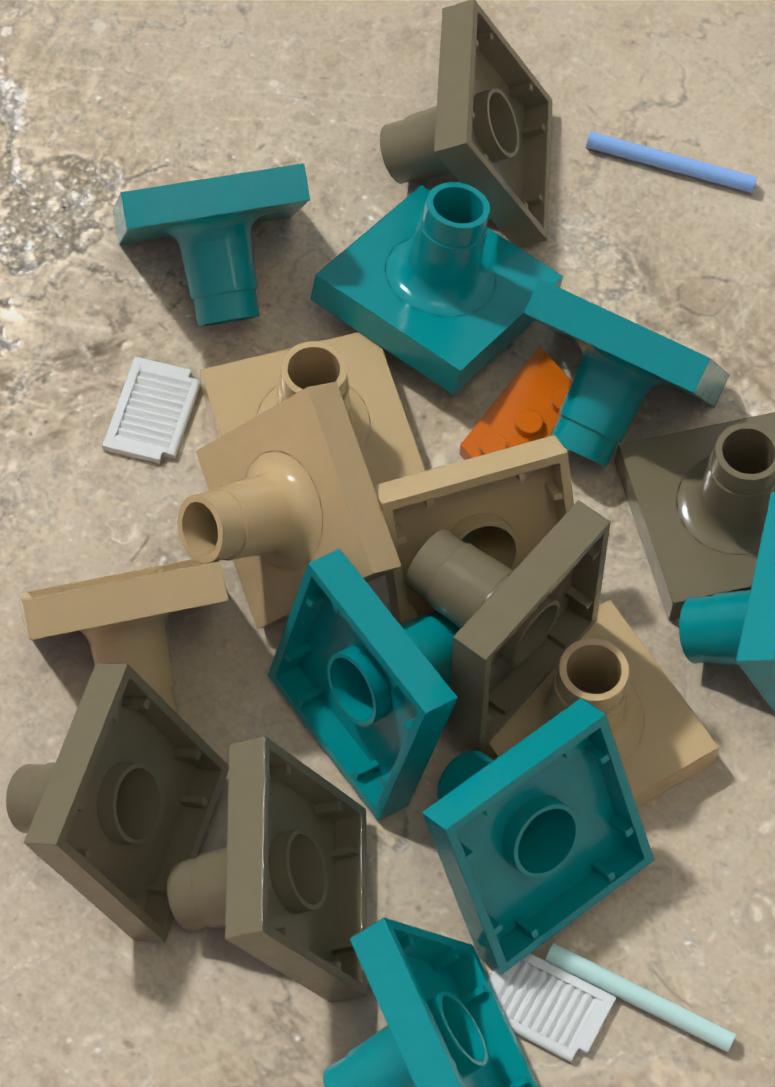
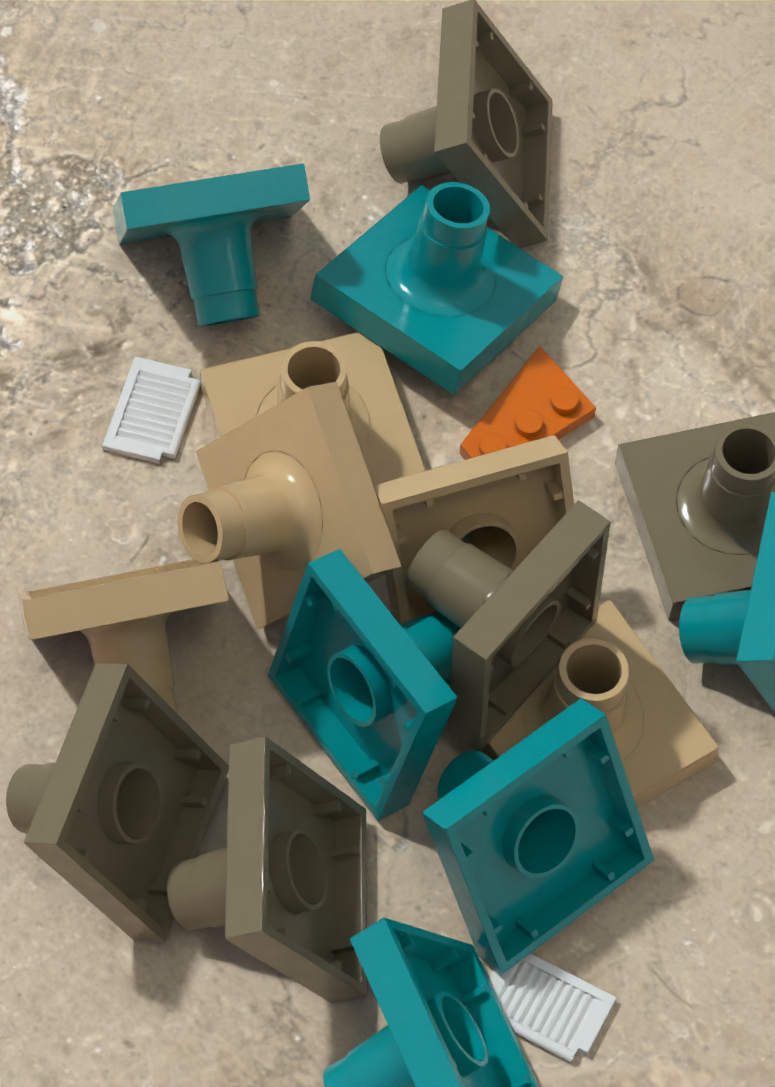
teal piece [524,279,730,467] -> none
light aqua bar [545,943,737,1053] -> none
light blue bar [586,131,757,193] -> none

